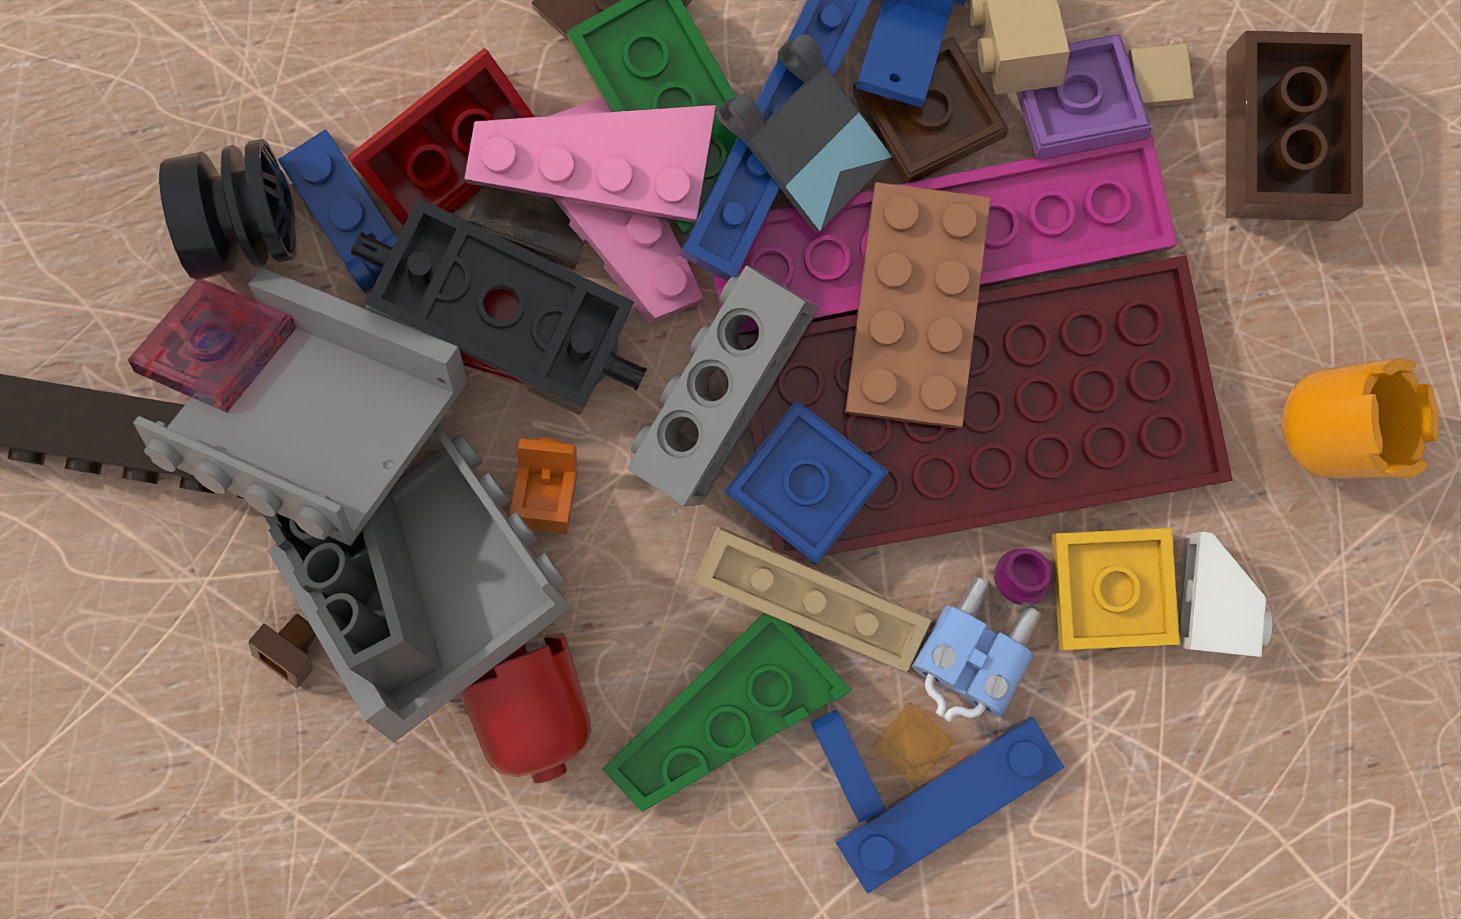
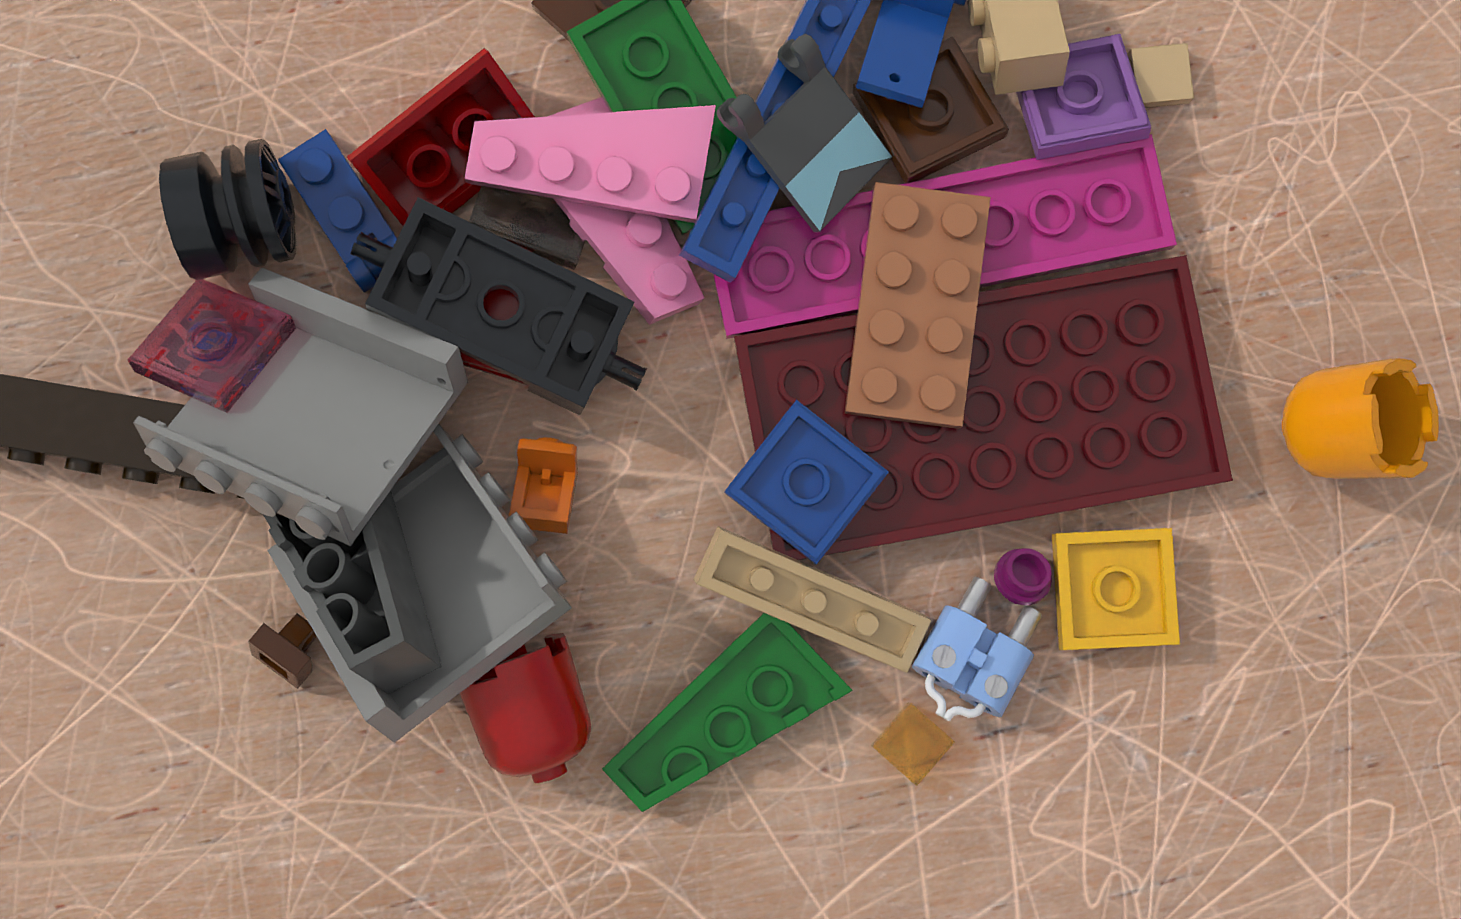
light grey brick [627,265,819,506] -> none
blue beam [810,710,885,823] -> none
blue plate [835,717,1065,894] -> none
white slope [1176,532,1272,657] -> none
reddish brown brick [1226,31,1363,221] -> none

